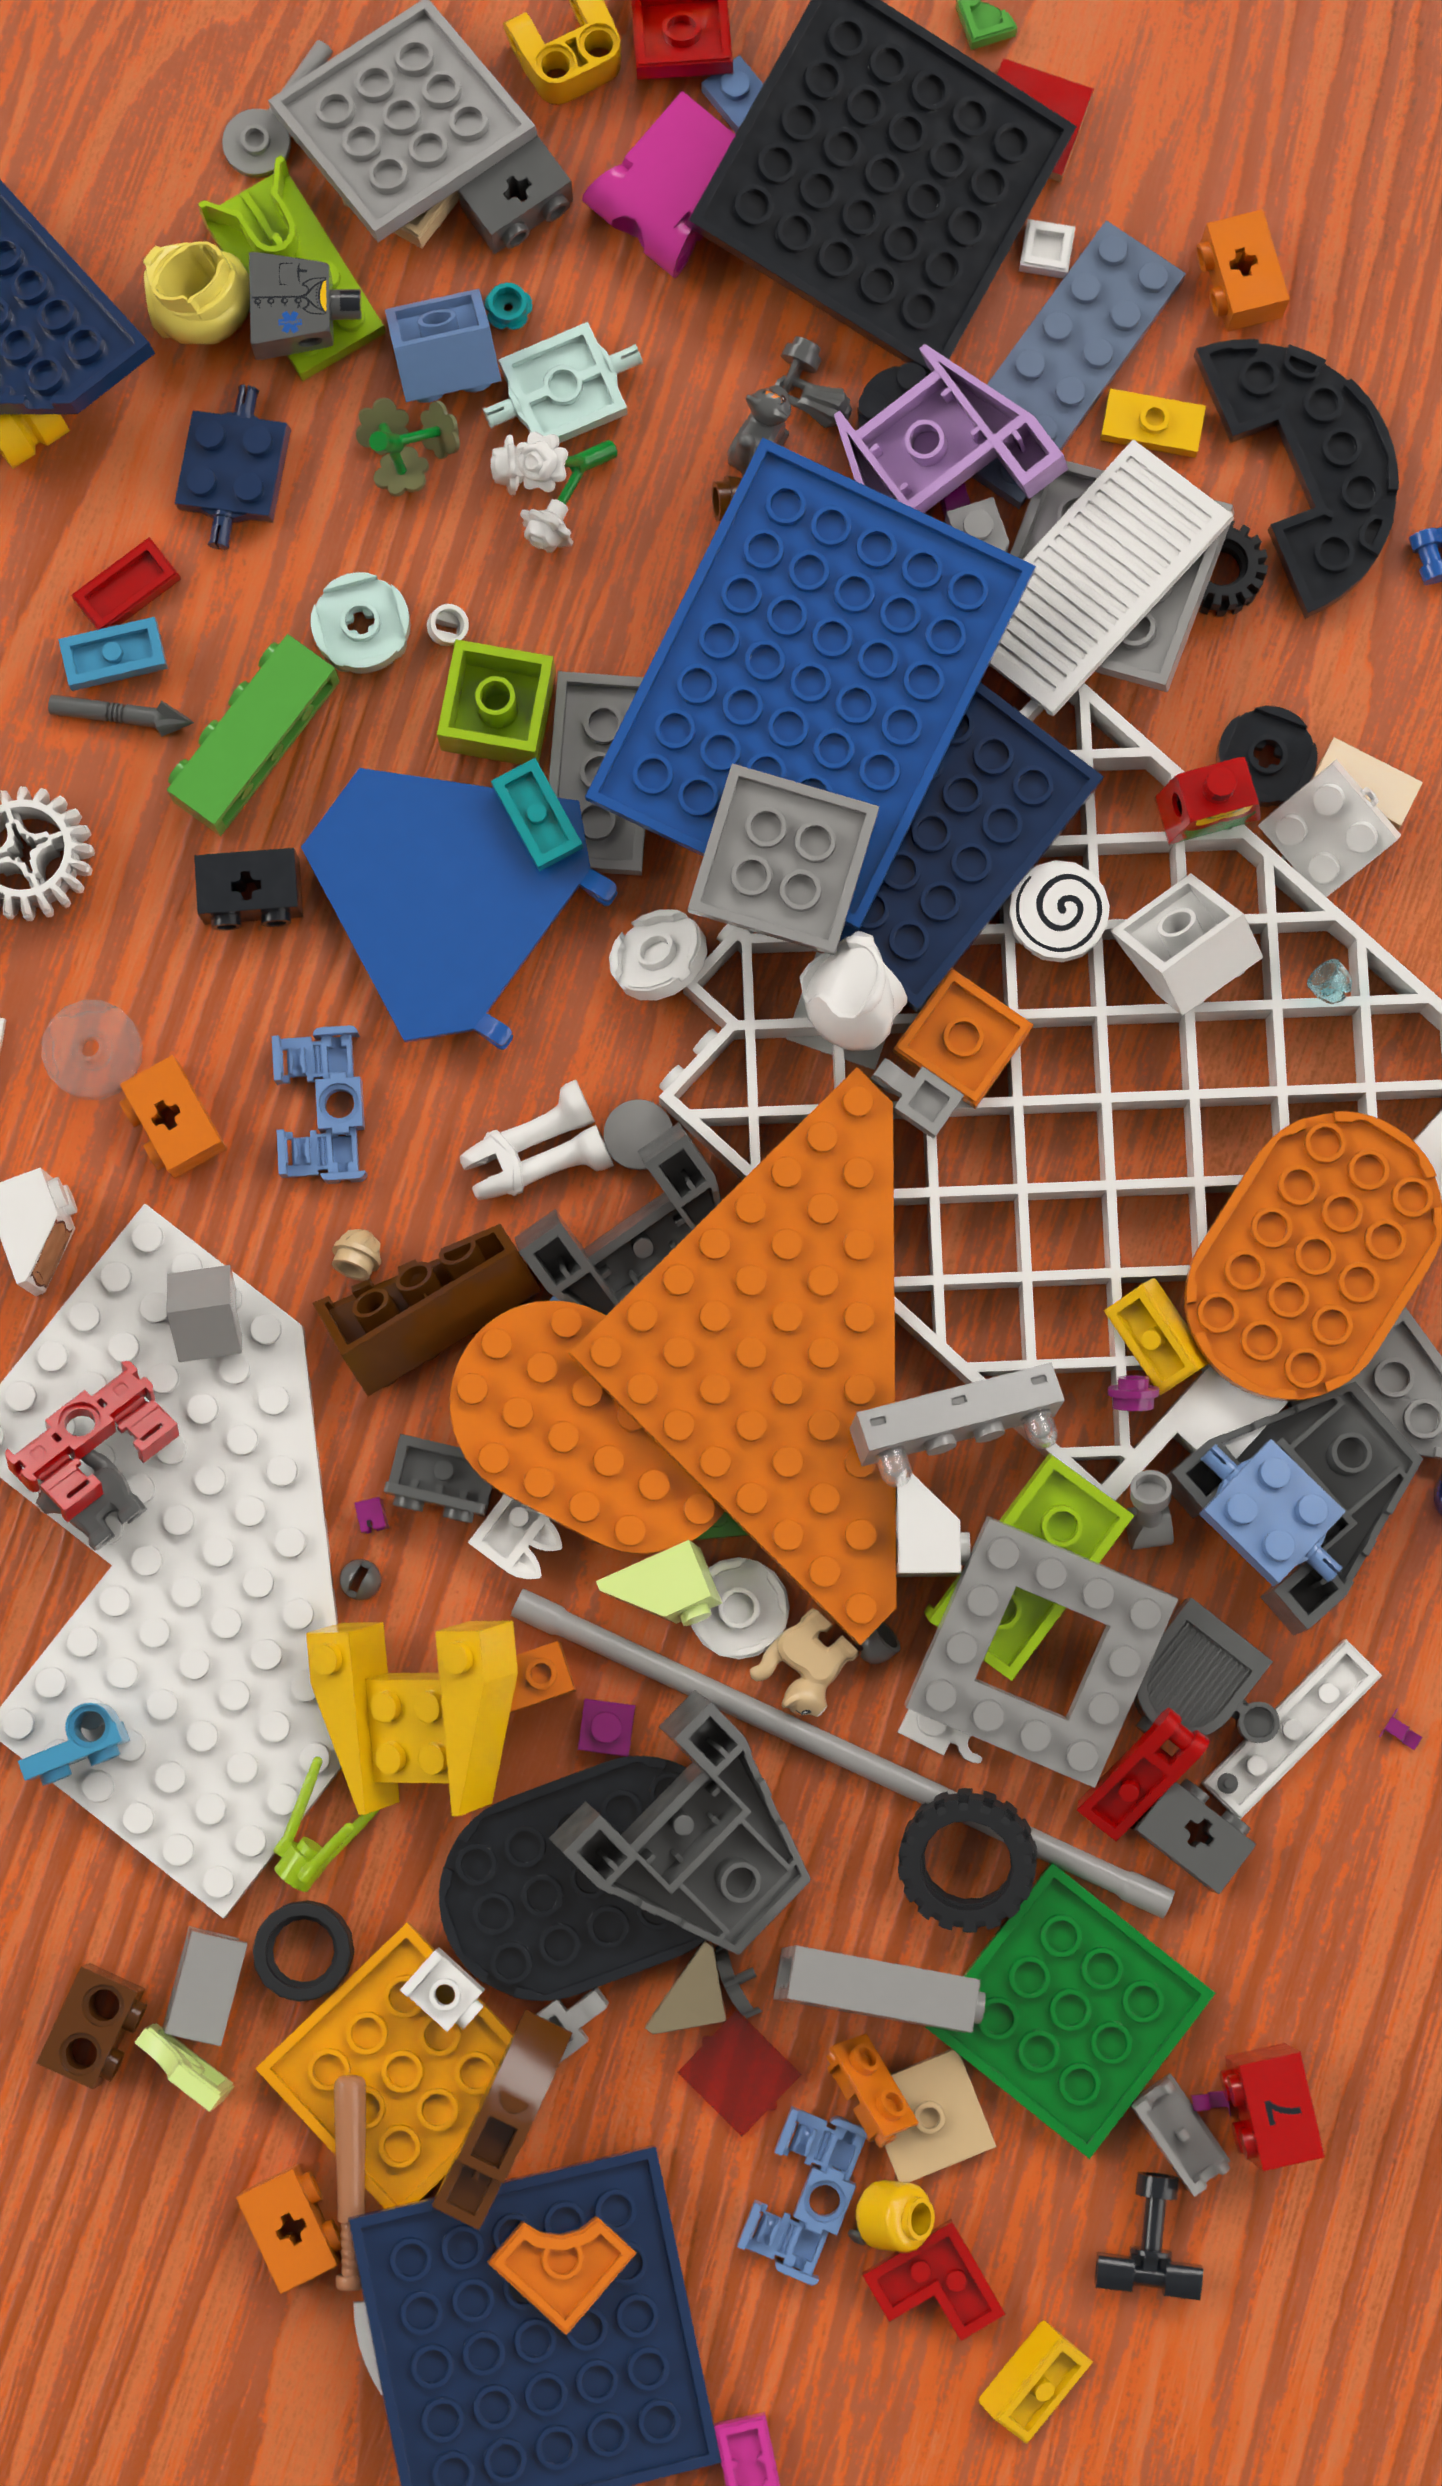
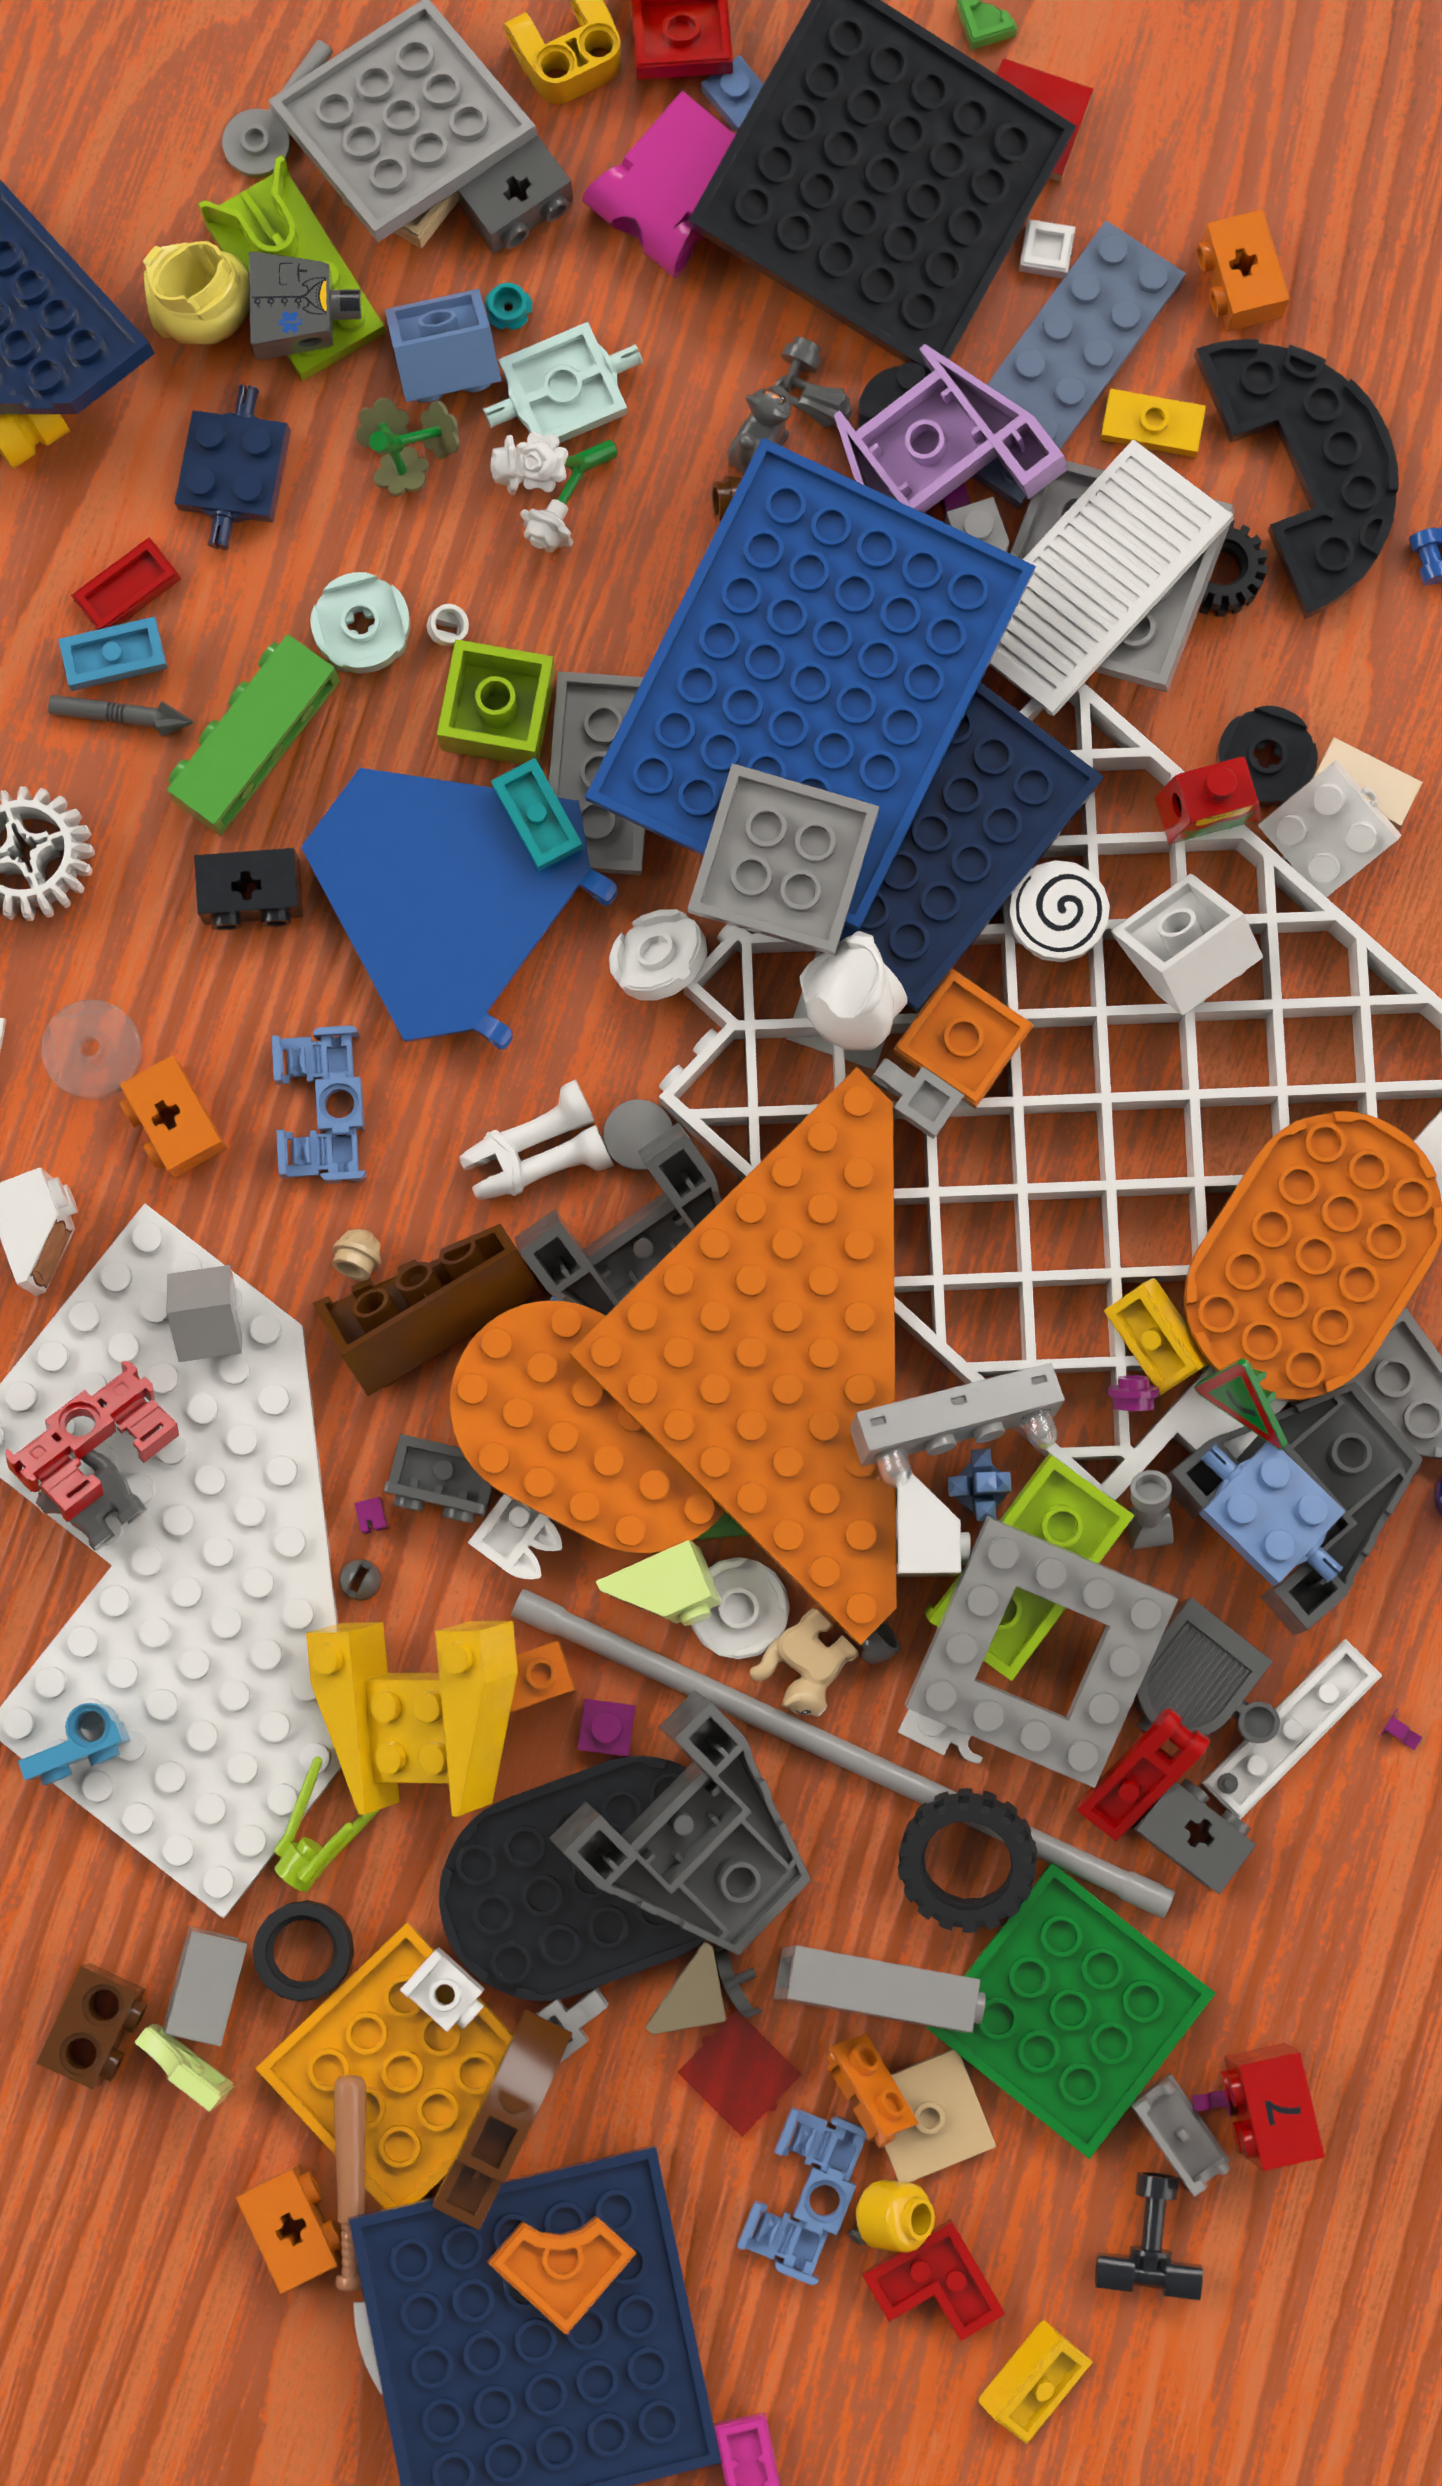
clear light blue hinge [1307,959,1352,1004] -> none
none -> medium blue rock [948,1448,1012,1521]
none -> piece [1194,1358,1288,1450]

